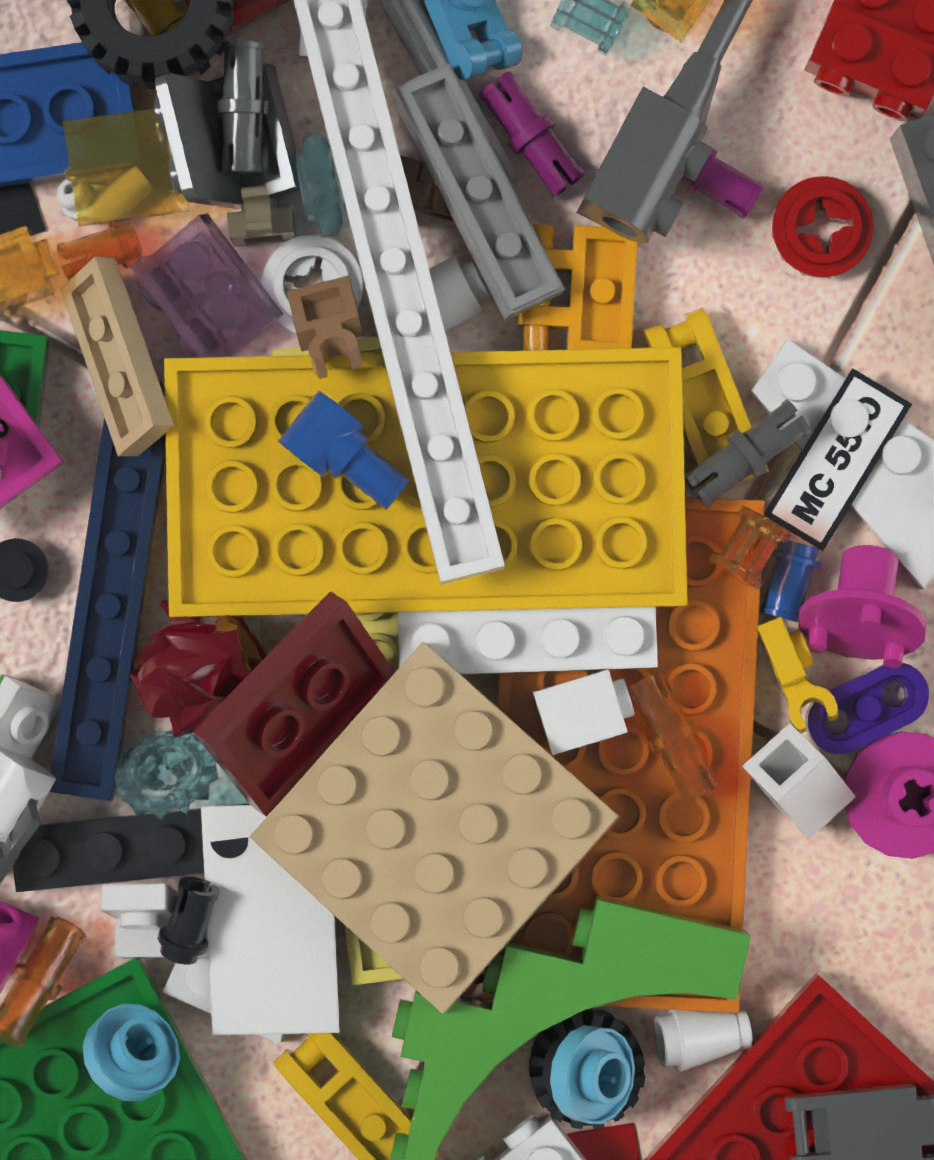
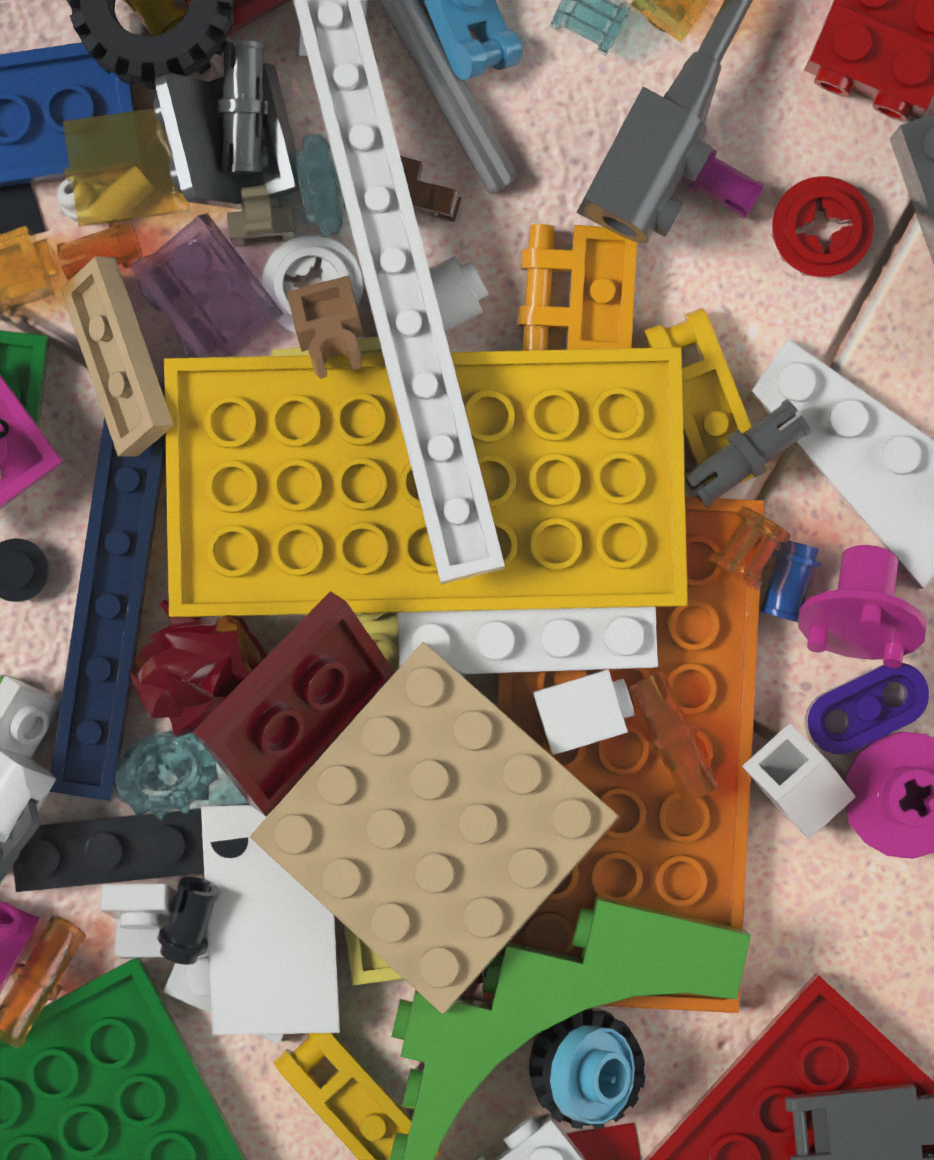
medium azure plate [83,1004,180,1101] -> none
blue pin [278,390,410,510] -> none
light grey tile [390,63,565,320] -> none
magenta pin [478,71,586,198] -> none
white cone [654,1009,752,1072] -> none
yellow plate [757,617,838,734] -> none
sticker [764,368,912,551] -> none

